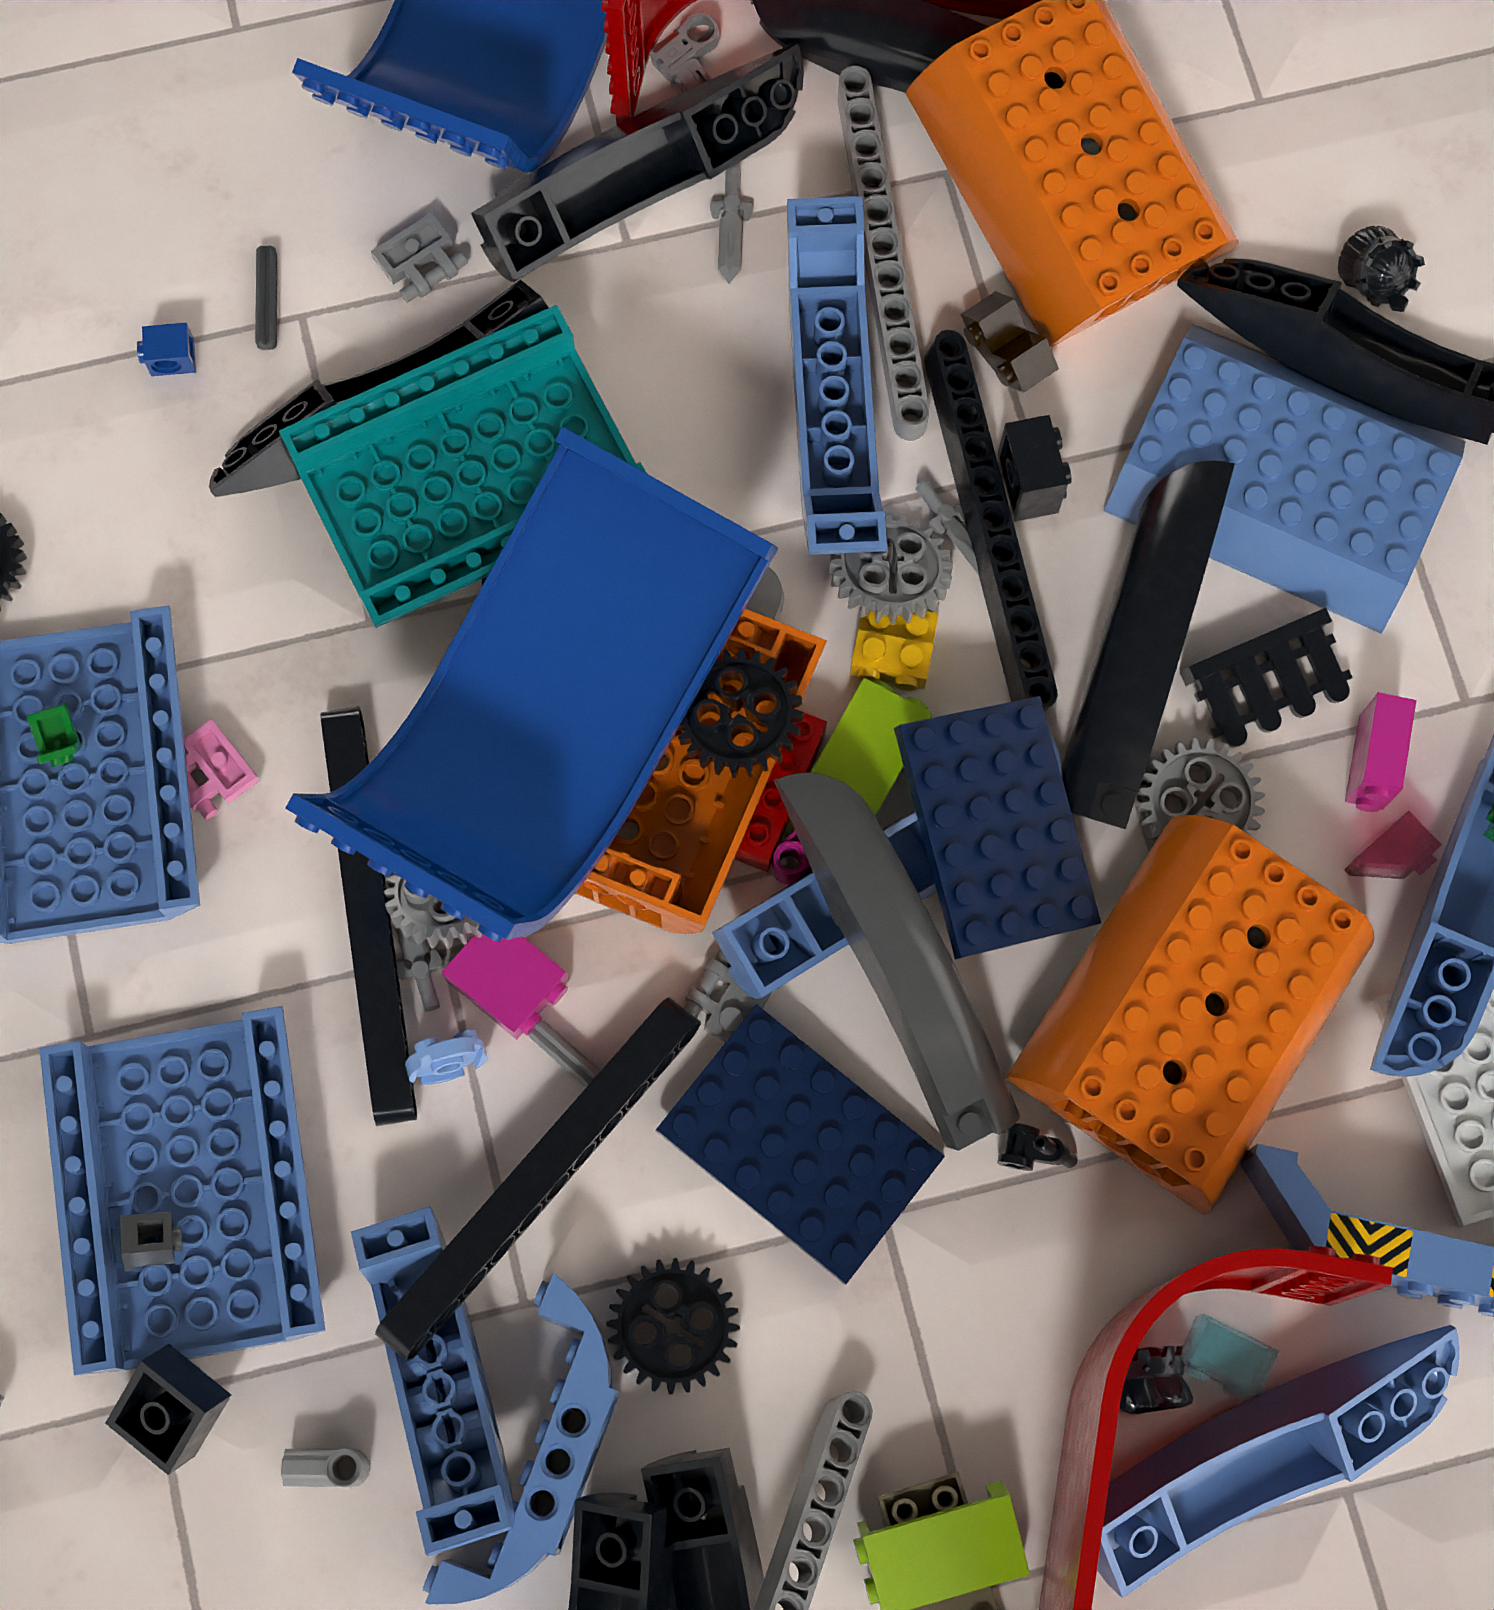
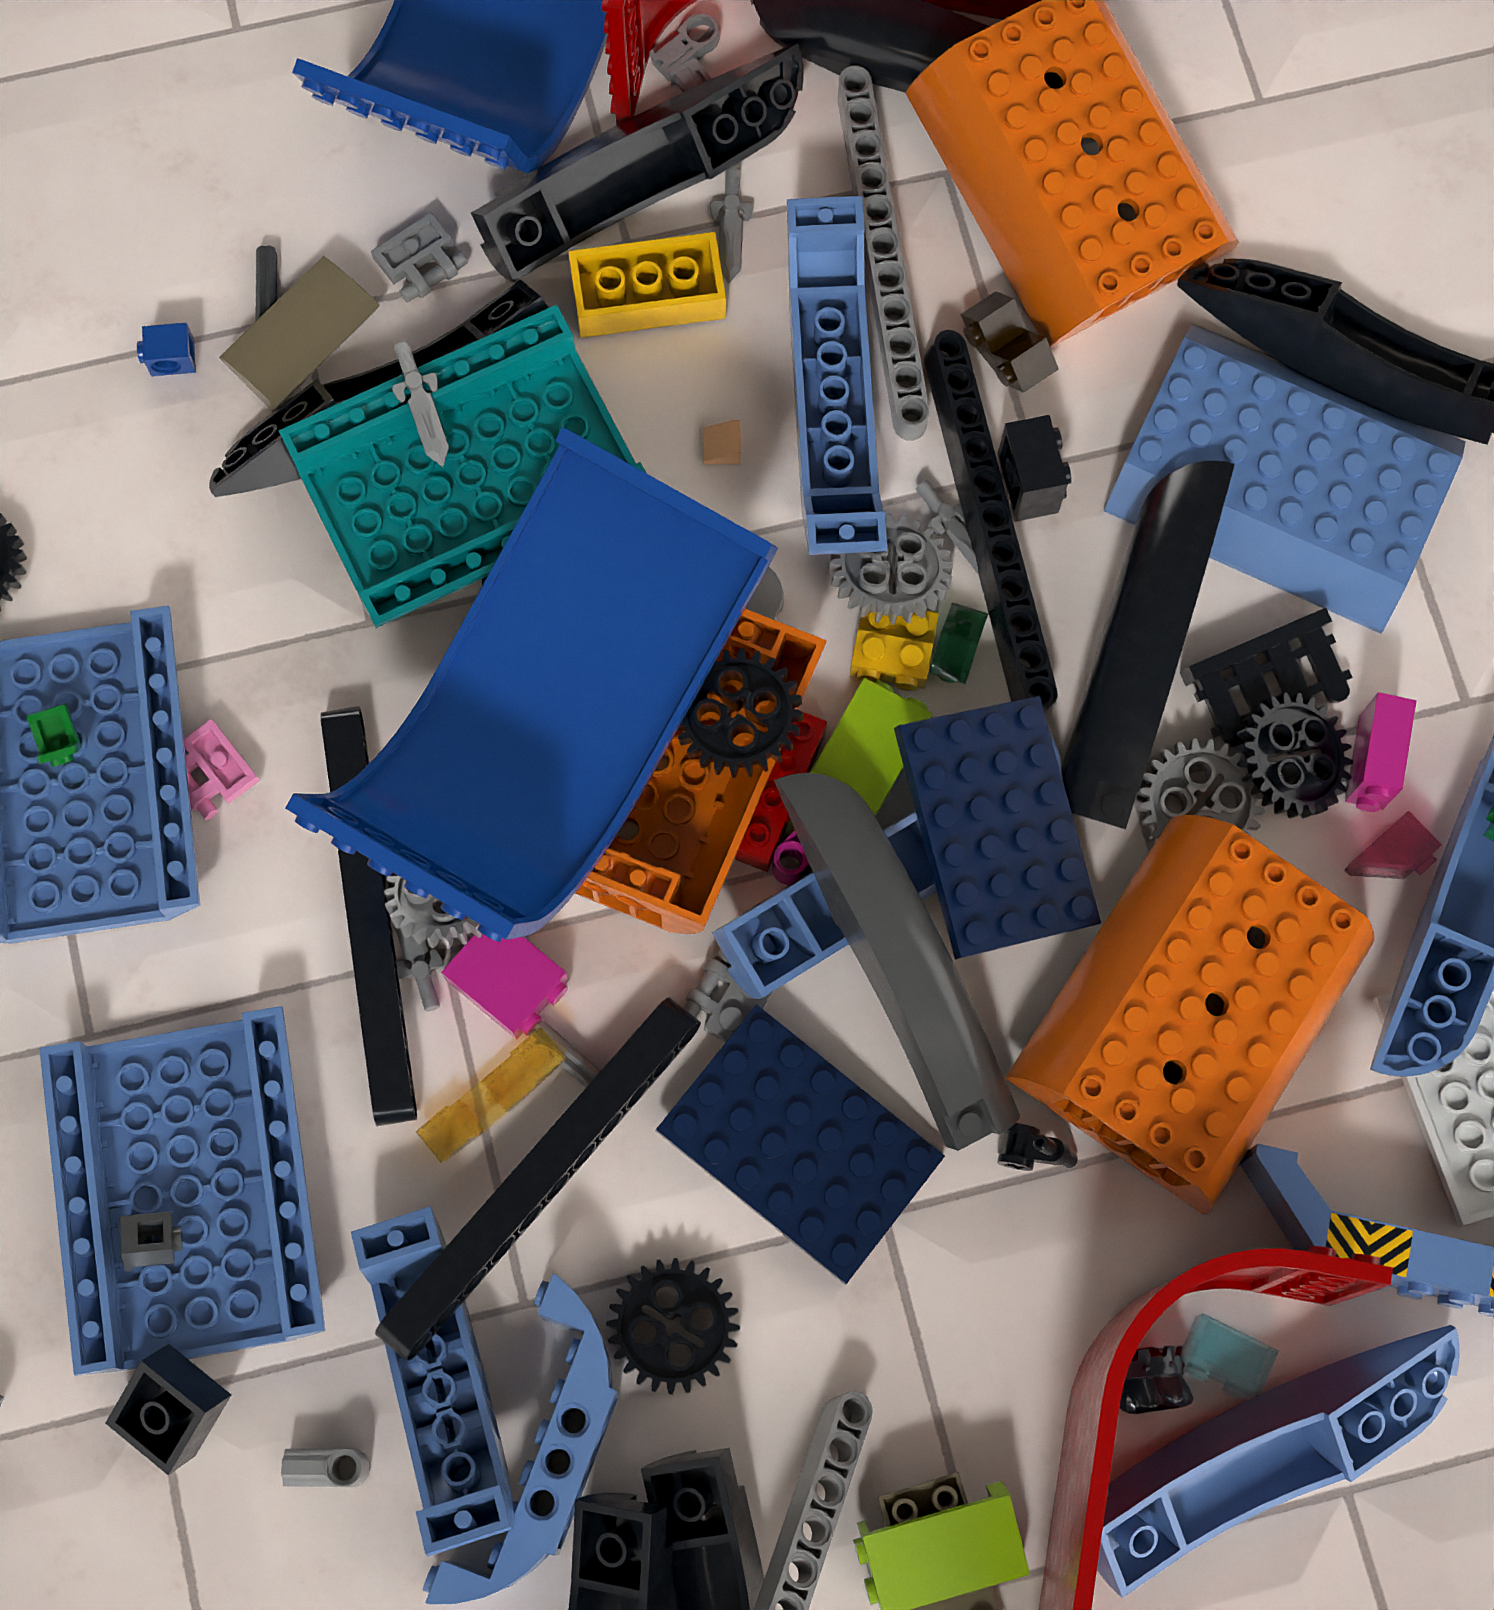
light blue plate [405,1030,488,1085] -> none
black hair [1337,225,1425,312] -> none
none -> dark tan slope [219,256,380,411]
none -> light grey sword [392,341,449,467]
none -> clear yellow slope [416,1027,567,1163]
none -> yellow brick [568,232,726,338]
none -> light nougat slope [703,420,741,464]
none -> clear green slope [929,602,988,684]
none -> black gear [1235,692,1353,819]

